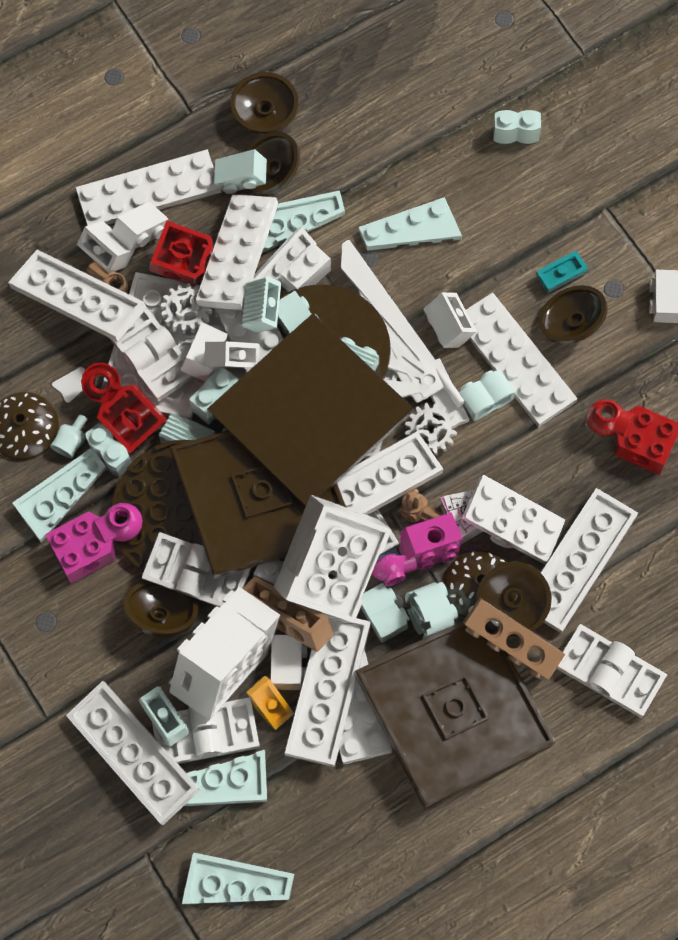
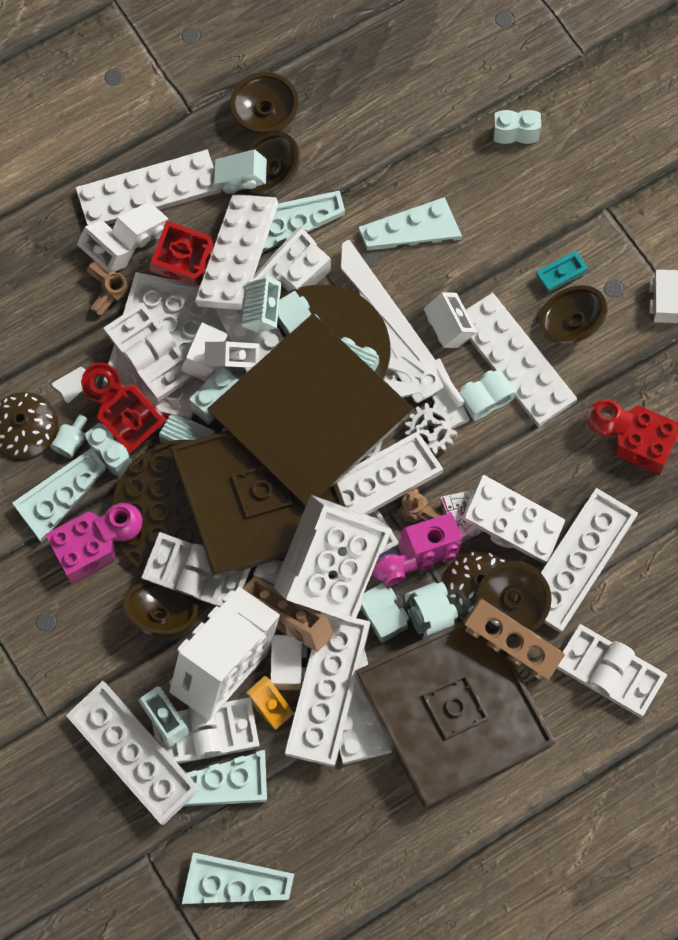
white plate [8,250,146,342] -> none
white gear [161,283,212,334] -> none

